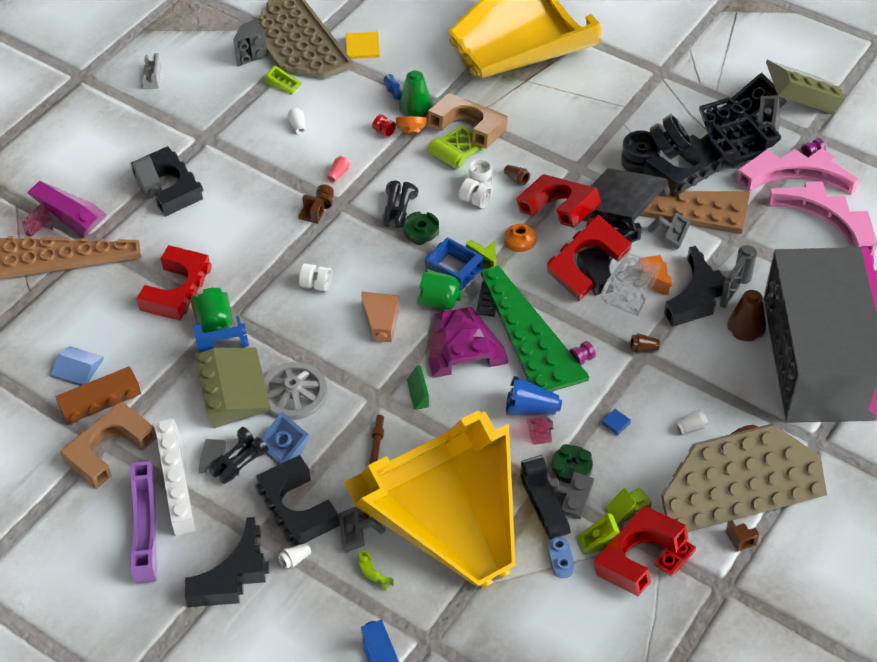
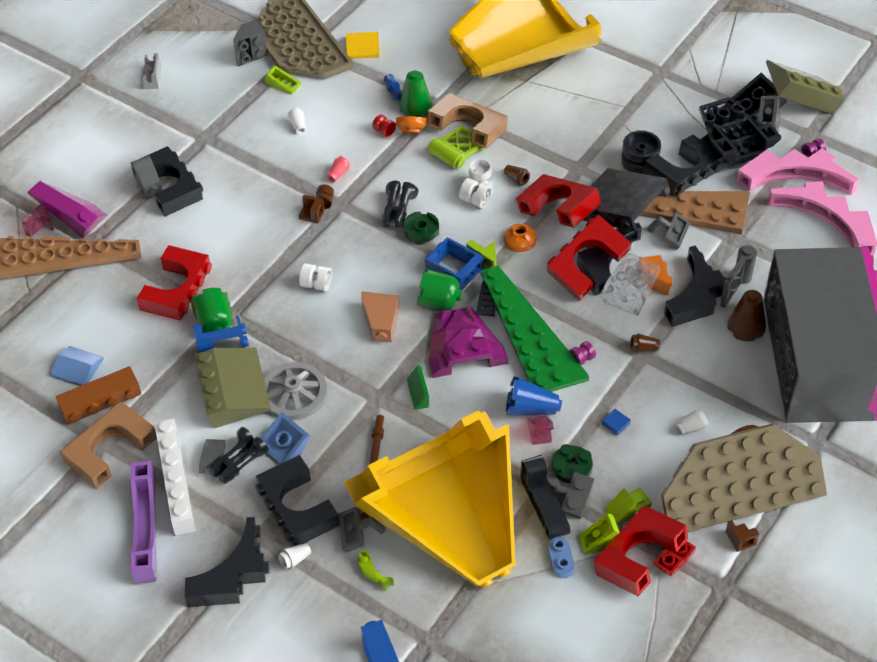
black wheel [650,114,692,160] -> none

